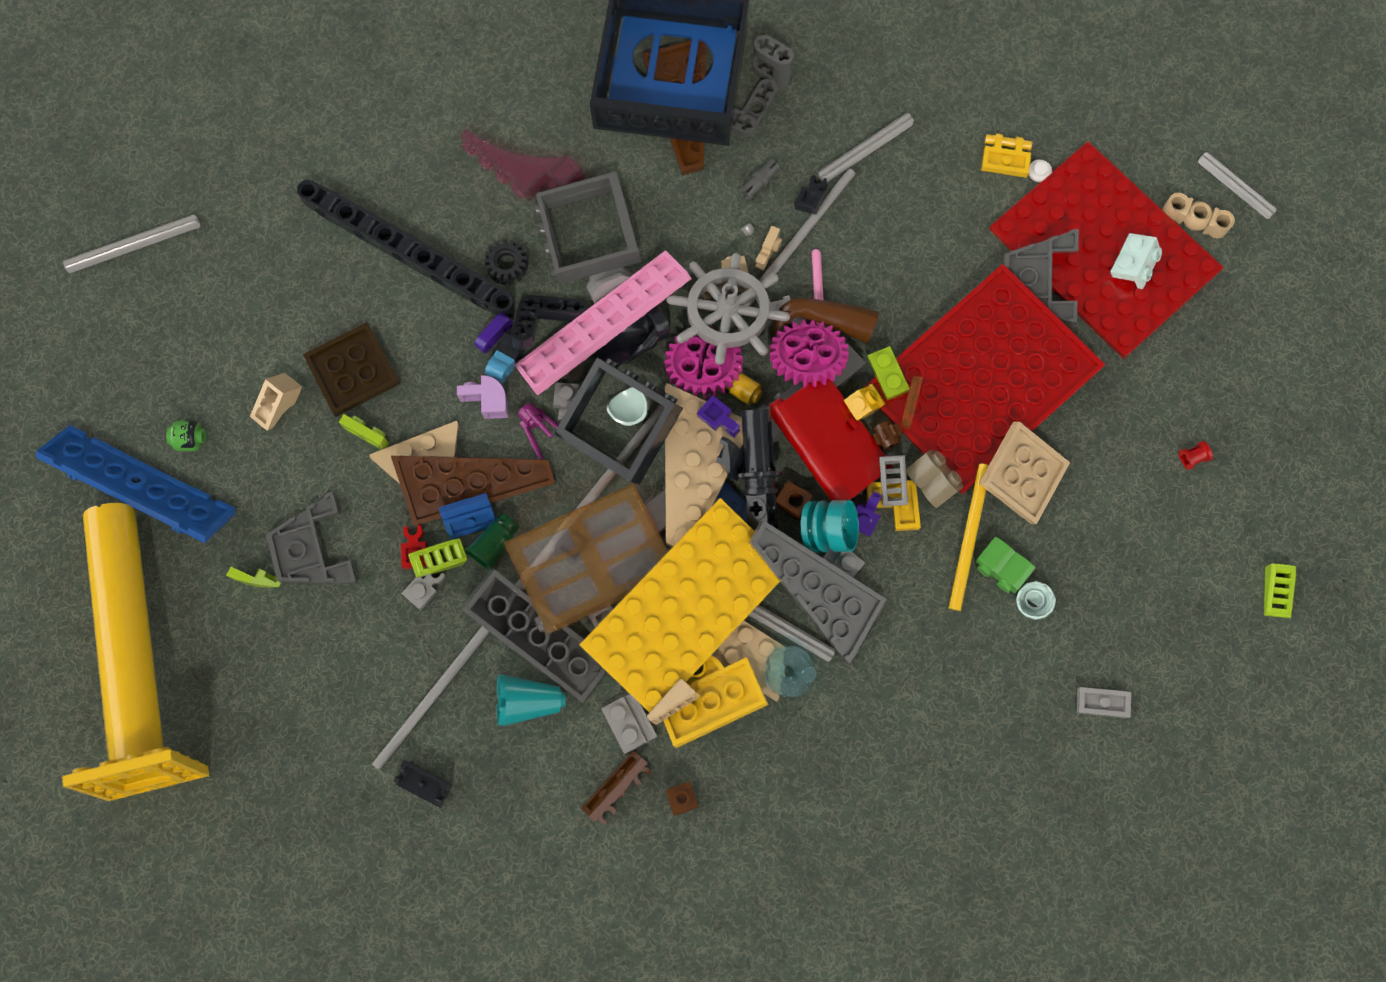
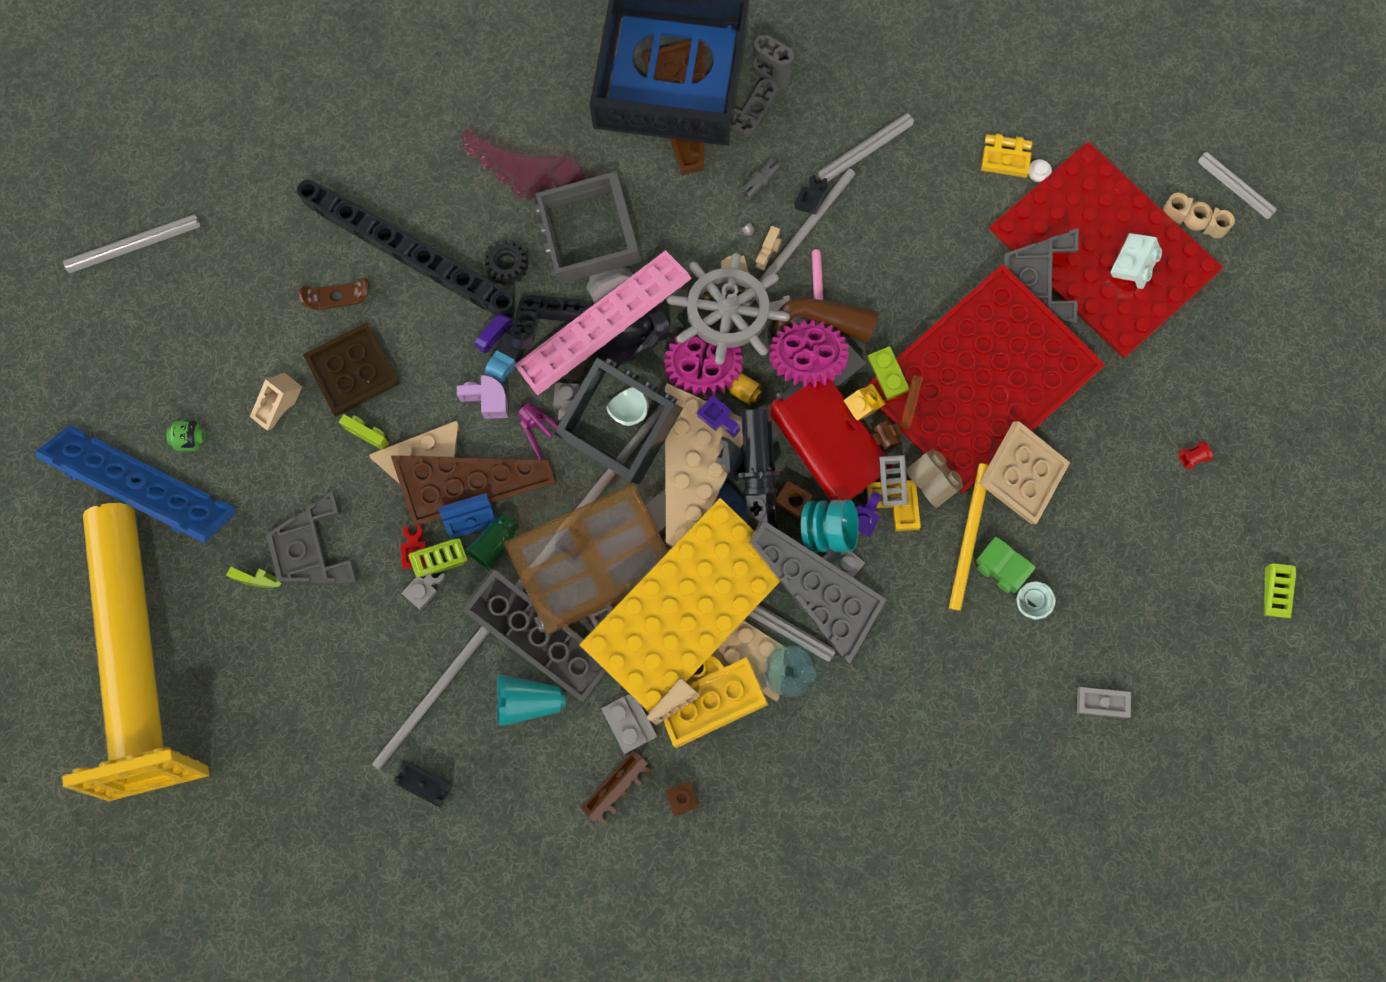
none -> reddish brown piece [298,278,369,310]

